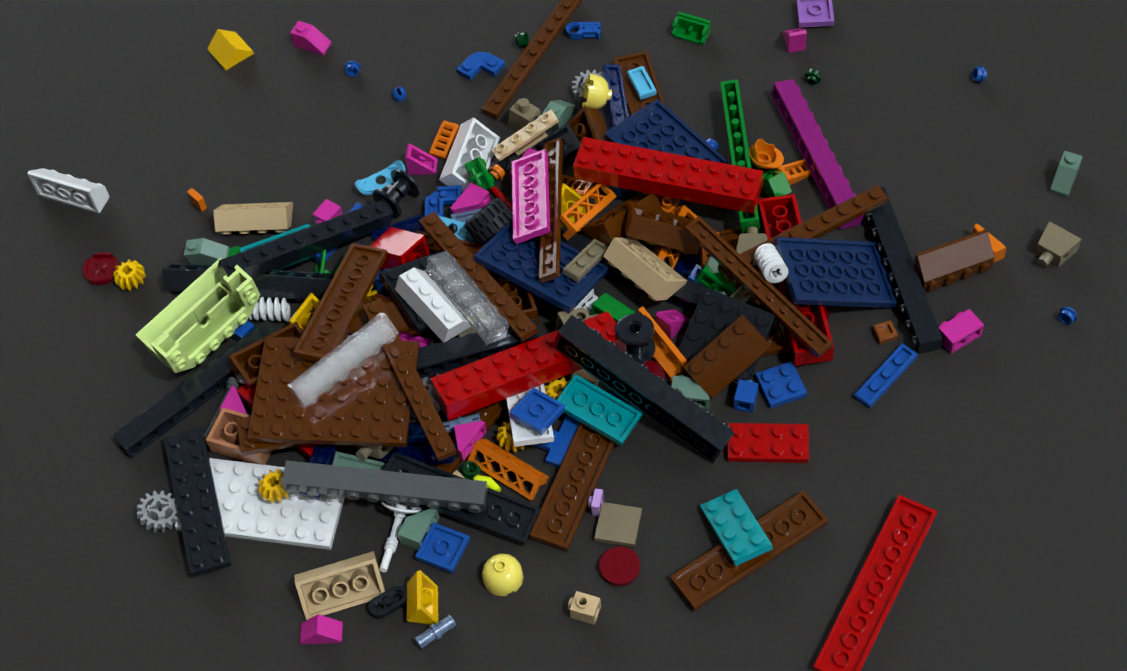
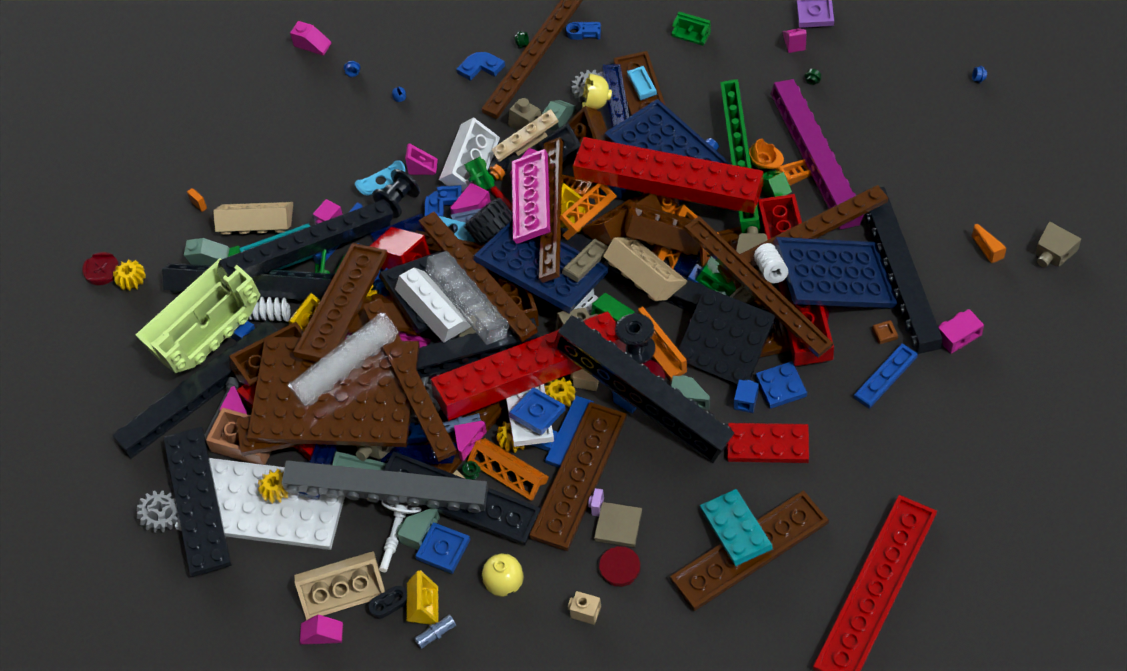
white slope [27,168,110,213] -> none
yellow slope [207,29,254,71] -> none
orange slope [429,120,459,159] -> none
neon yellow arm [473,475,501,492] -> none
teal plate [557,374,643,446] -> none
dark pink slope [656,309,690,340] -> none
reddish brown slope [684,315,772,398] -> none
reddish brown slope [914,229,994,292] -> none
sand green slope [1050,151,1083,197] -> none
blue plate [1058,307,1077,325] -> none

